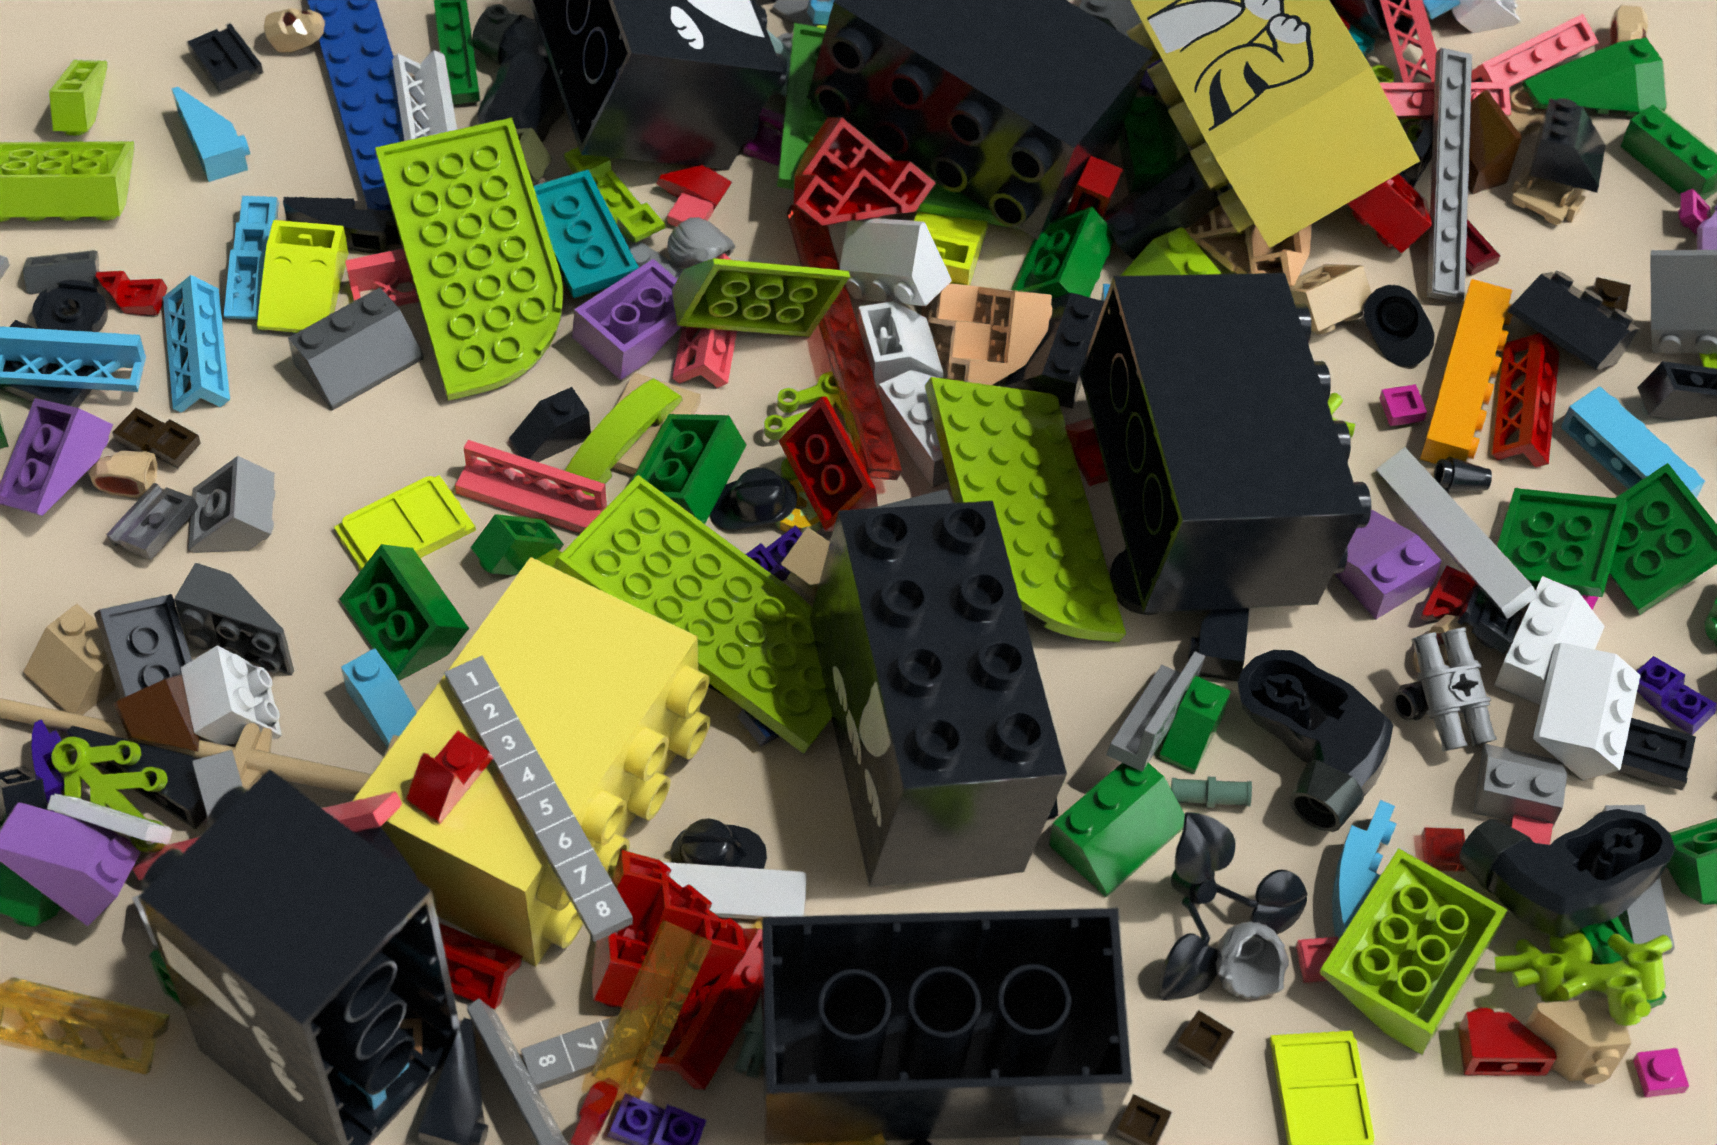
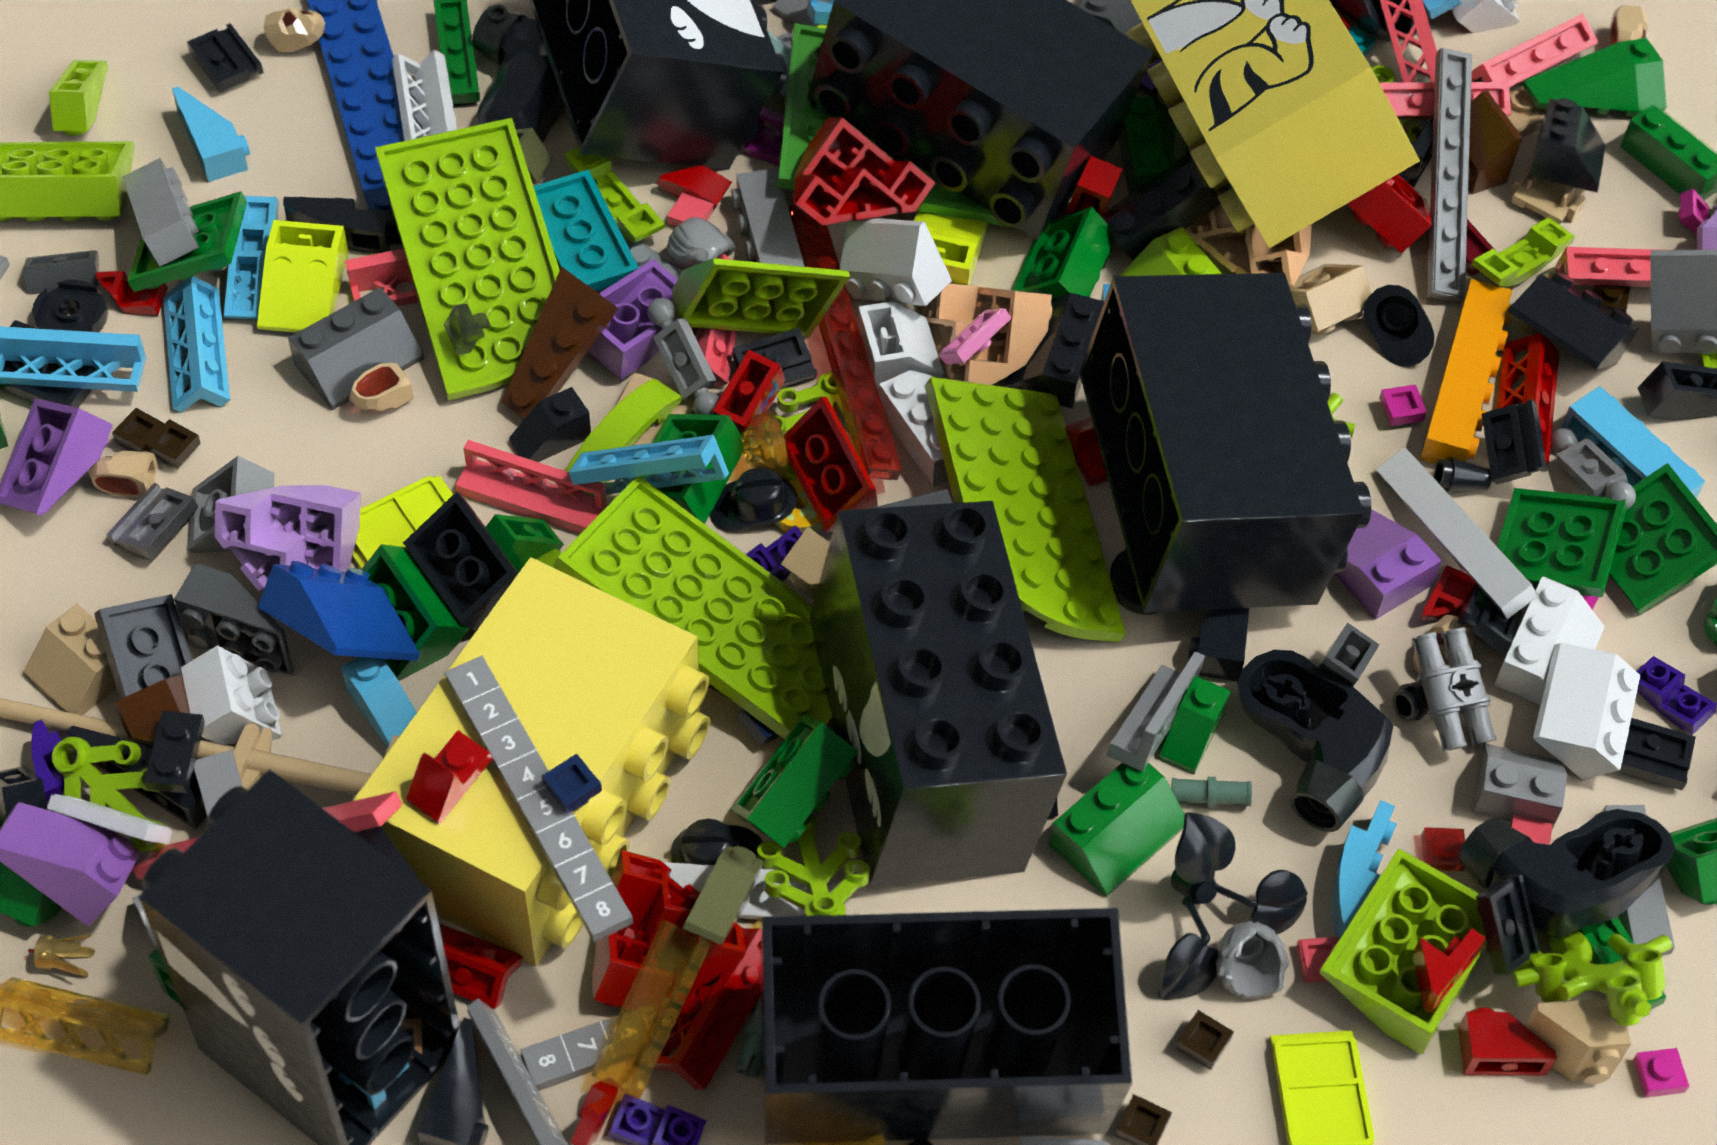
none -> pearl gold piece [28,934,95,977]
none -> light grey brick [122,158,199,266]
none -> green plate [127,191,247,292]
none -> black plate [144,711,205,793]
none -> lavender brick [215,485,361,591]
none -> blue slope [258,561,420,661]
none -> tan rock [349,362,414,411]
none -> black slope [403,492,519,631]
none -> clear smoke tile [444,303,491,355]
none -> reddish brown wing [502,266,619,419]
none -> dark blue tile [542,753,602,813]
none -> medium azure fence [568,435,729,495]
none -> light grey plate [647,298,720,415]
none -> olive slope [683,845,764,945]
none -> red brick [713,350,785,441]
none -> light grey brick [731,168,805,267]
none -> black plate [731,328,818,390]
none -> green slope [731,715,858,848]
none -> clear yellow piece [741,410,788,476]
none -> lime plant [757,813,870,916]
none -> bright pink plate [939,308,1012,365]
none -> dark grey slope [1317,623,1380,686]
none -> red slope [1413,928,1486,1014]
none -> lime slope [1471,217,1575,287]
none -> black plate [1476,874,1540,975]
none -> black plate [1482,399,1547,485]
none -> light grey plate [1550,428,1636,509]
none -> coral fence [1556,247,1655,287]

